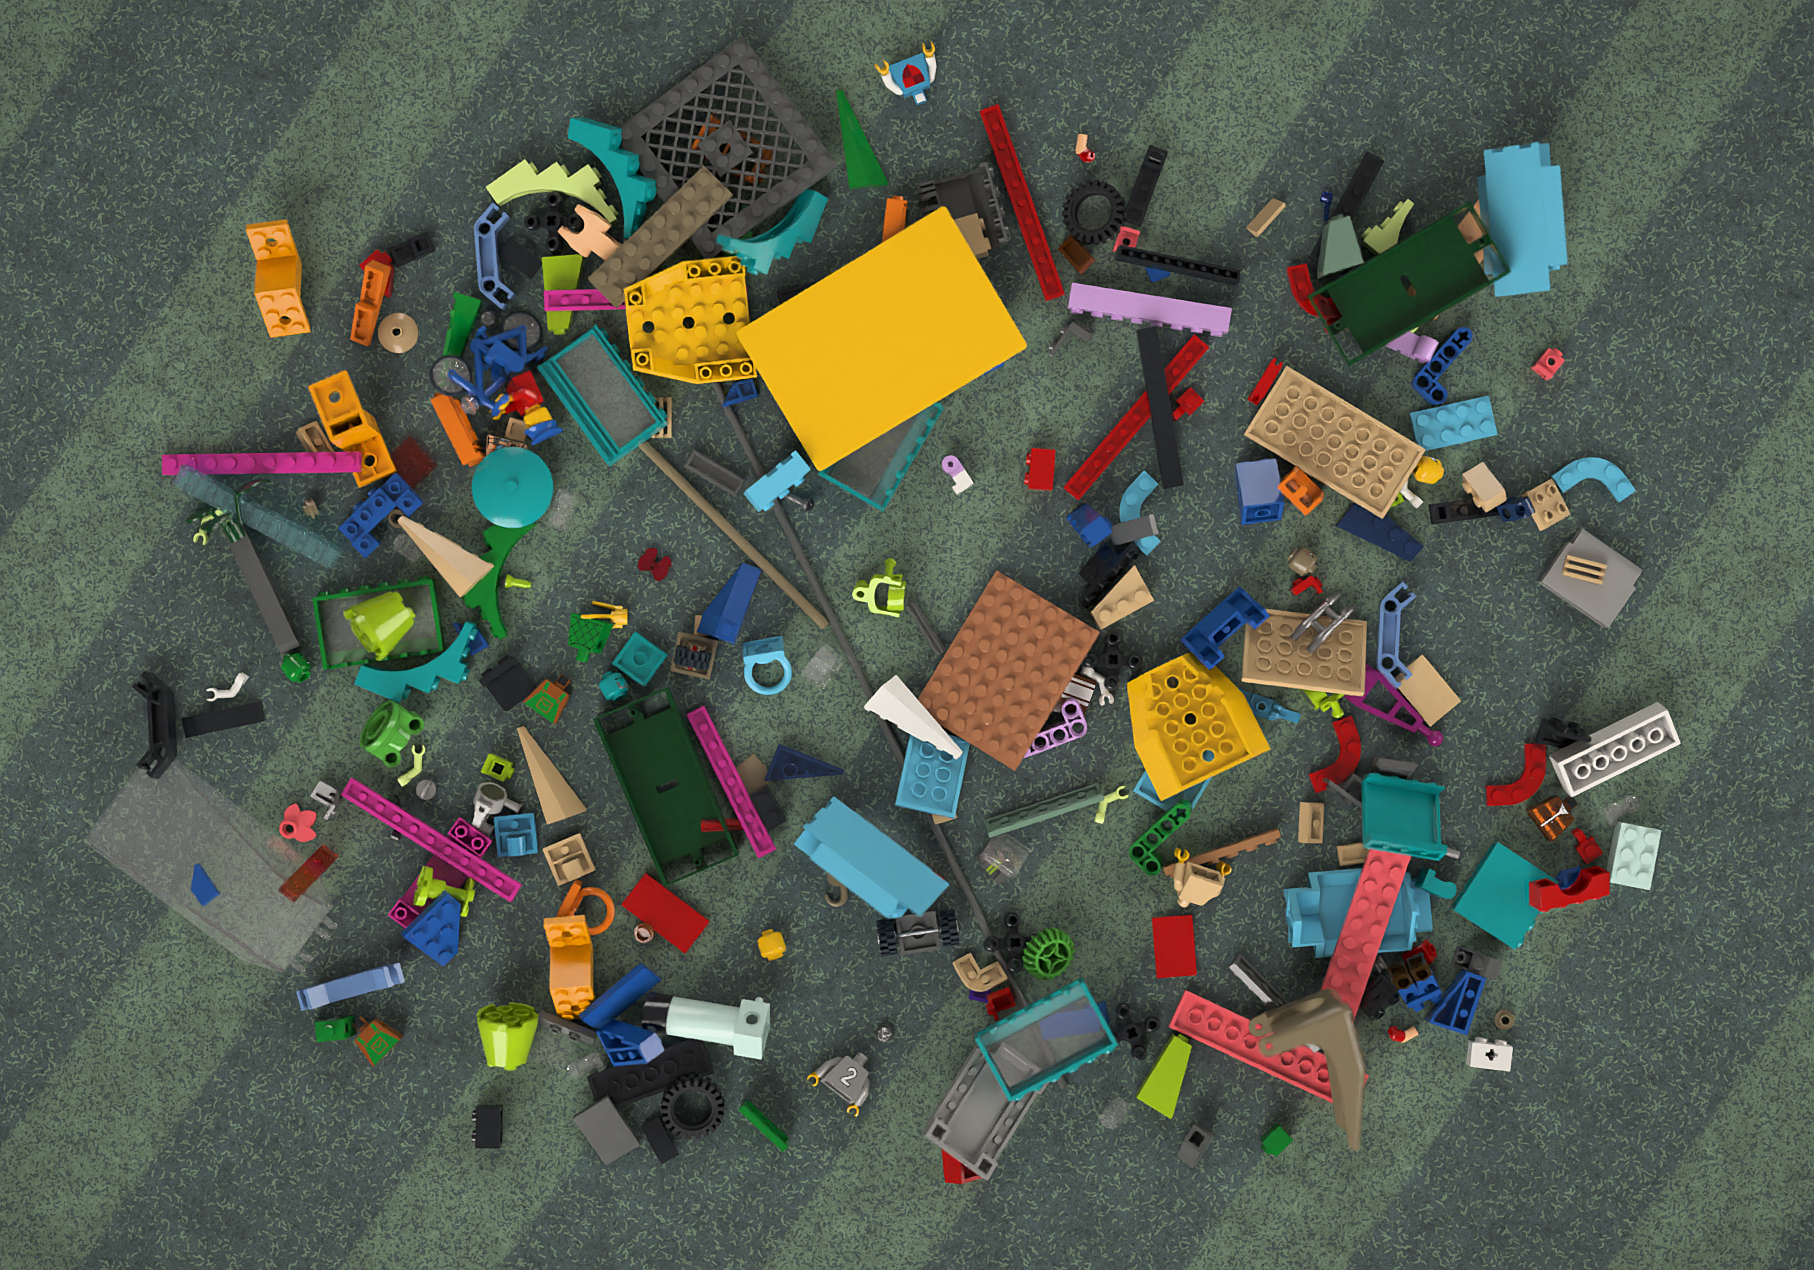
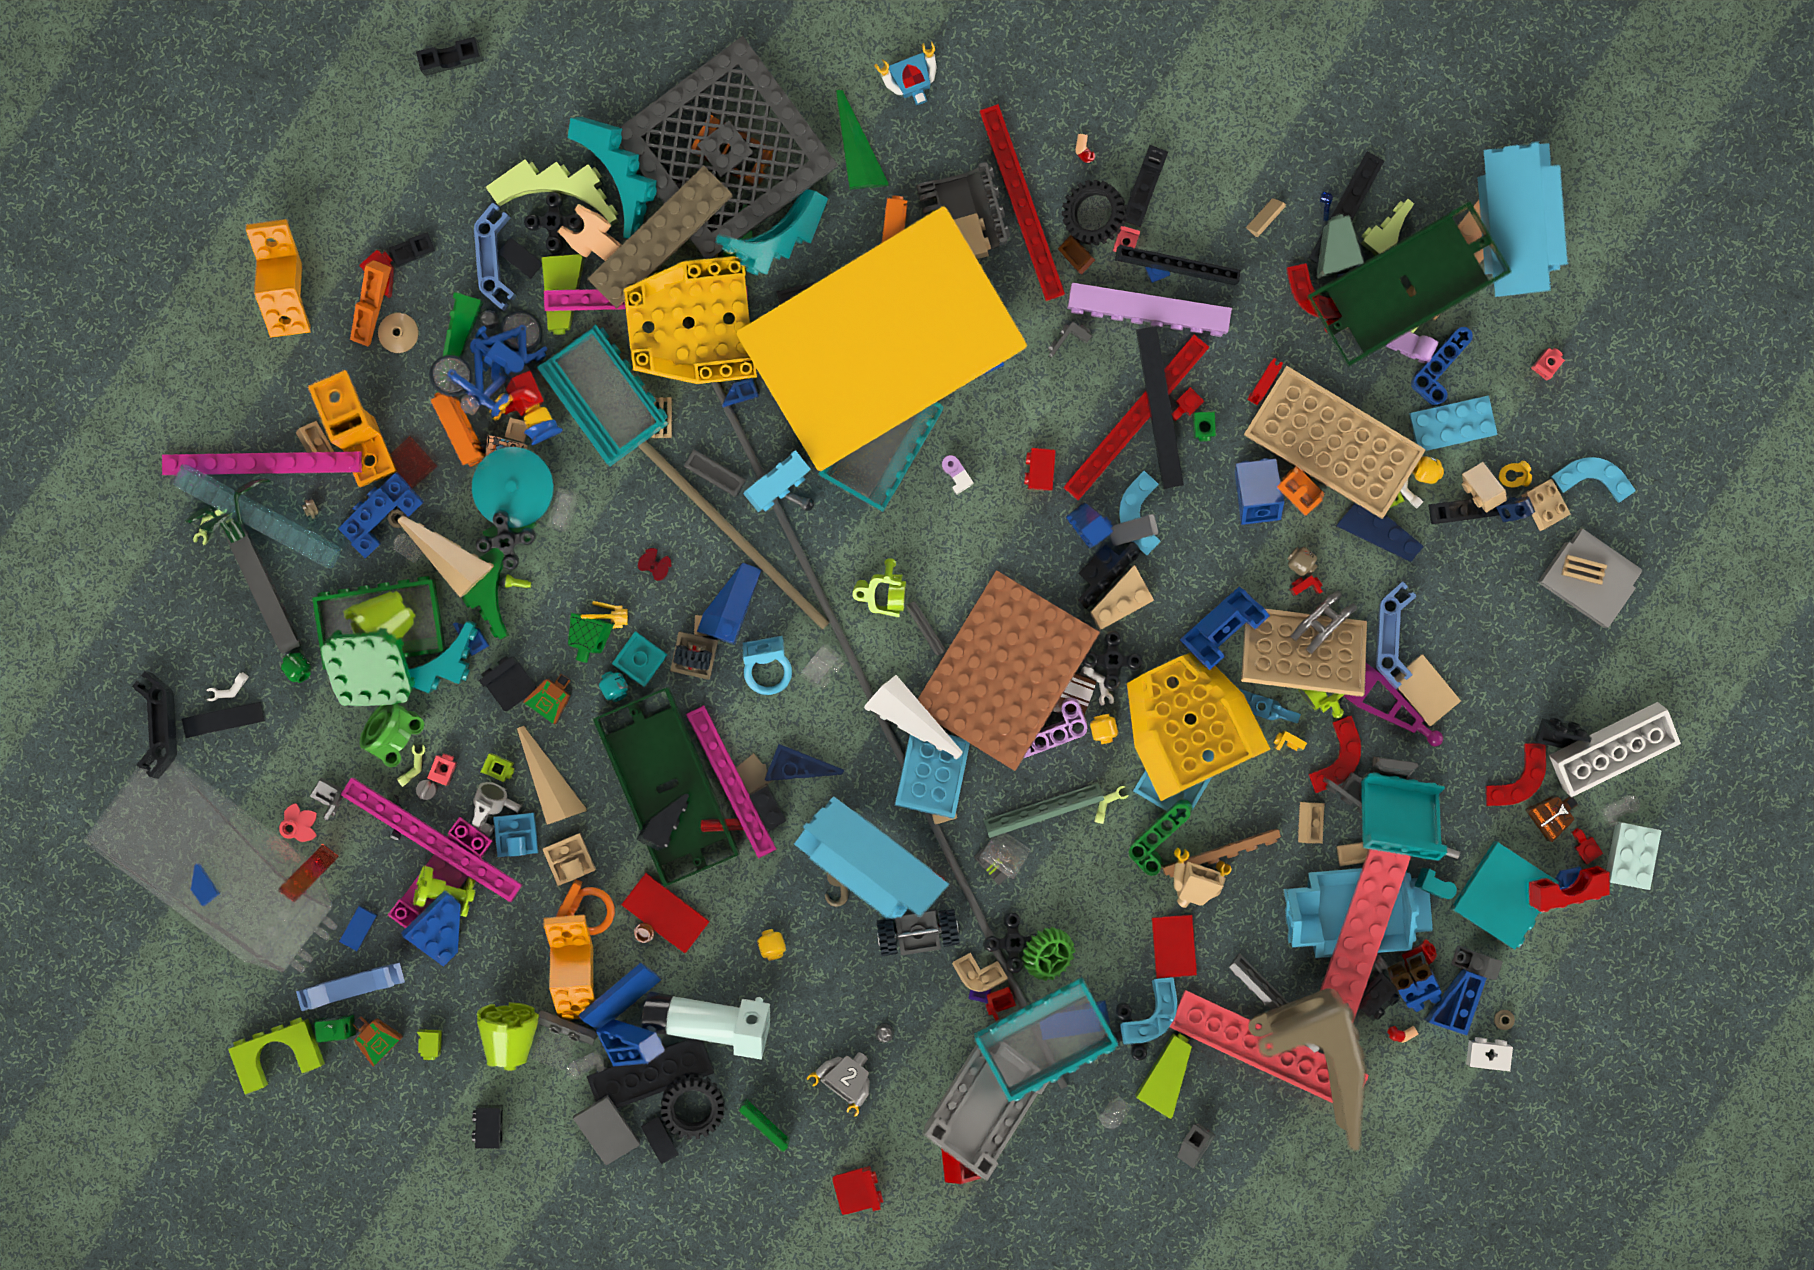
green brick [1260,1123,1293,1157] -> none
none -> lime arch [228,1017,325,1094]
none -> plate [322,628,415,706]
none -> blue tile [339,906,377,951]
none -> black arch [416,37,483,76]
none -> lime window [416,1029,442,1060]
none -> coral brick [428,753,457,786]
none -> black gear [476,510,536,570]
none -> black slope [636,793,689,851]
none -> red bracket [832,1166,884,1215]
none -> yellow head [1090,714,1118,744]
none -> medium azure plate [1120,977,1177,1044]
none -> green brick [1193,412,1216,442]
none -> yellow bracket [1273,730,1307,751]
none -> yellow piece [1499,460,1532,488]

